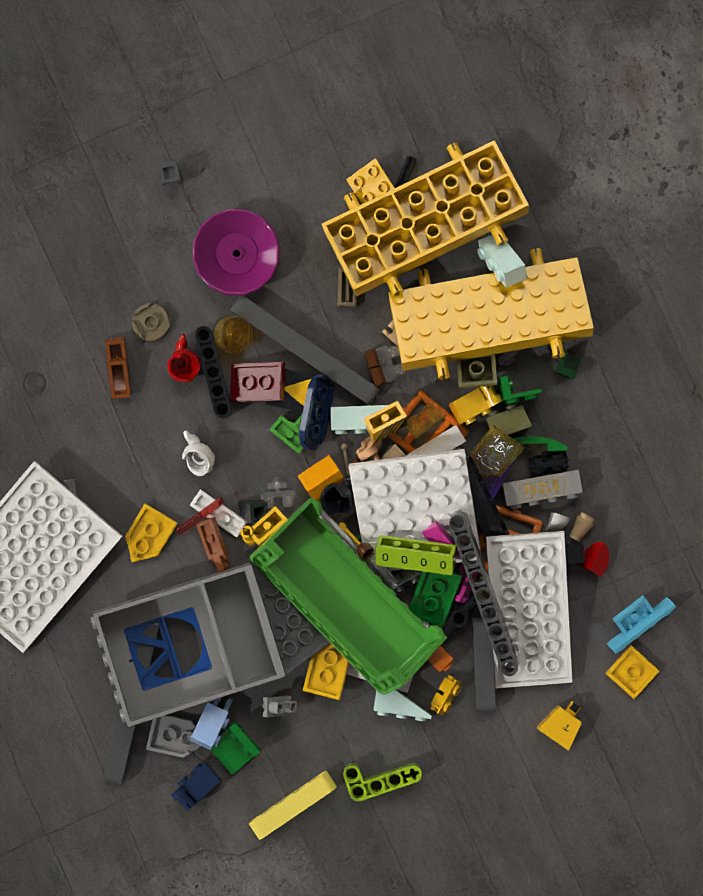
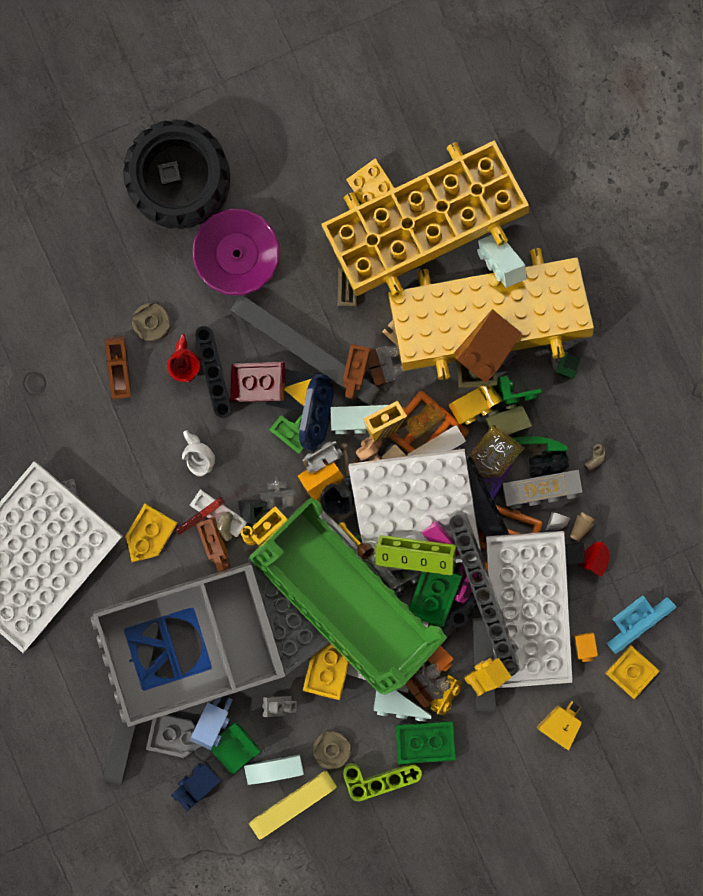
clear yellow cylinder [213,315,253,355] -> none
black axle [394,156,416,188] -> none
none -> black tyre [123,119,230,229]
none -> dark tan arm [217,512,233,541]
none -> light aqua slope [244,754,304,785]
none -> light grey hinge [302,441,343,474]
none -> dark tan tile [313,731,351,770]
none -> dark orange hinge [343,344,371,399]
none -> green plate [395,721,456,764]
none -> clear hips [405,663,451,709]
none -> dark orange slope [454,309,522,383]
none -> yellow hinge [464,658,512,696]
none -> light orange brick [573,632,598,662]
none -> dark tan arm [585,444,606,472]

